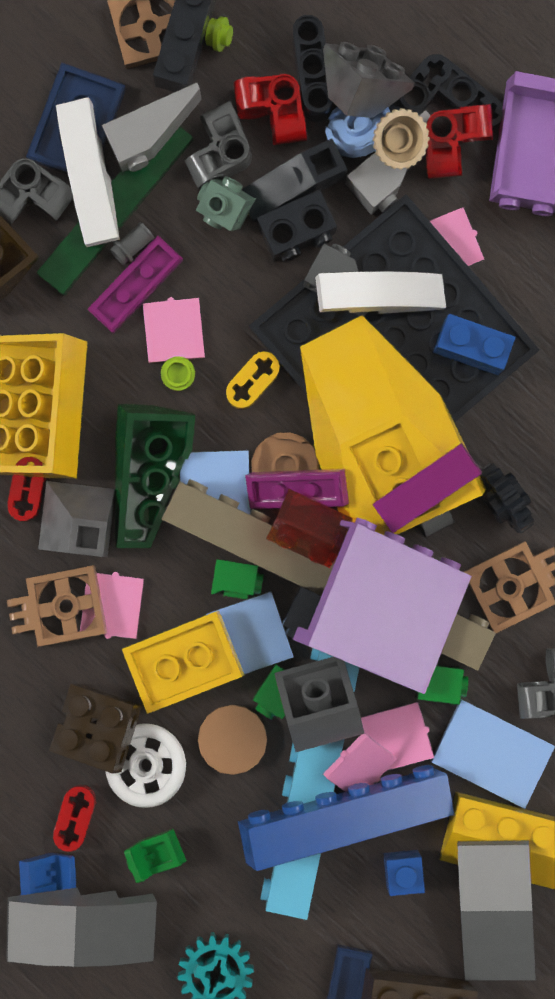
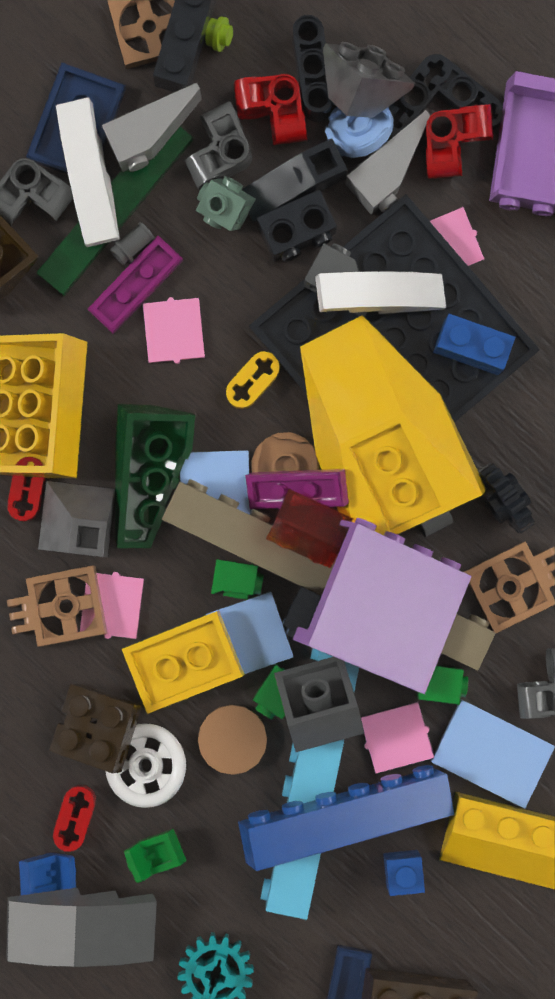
lime plate [161,356,195,391] -> none
bright pink piece [323,733,397,792] -> none
magenta tile [372,443,482,533] -> none
tan hat [373,108,430,170] -> none
slope [457,840,536,980] -> none

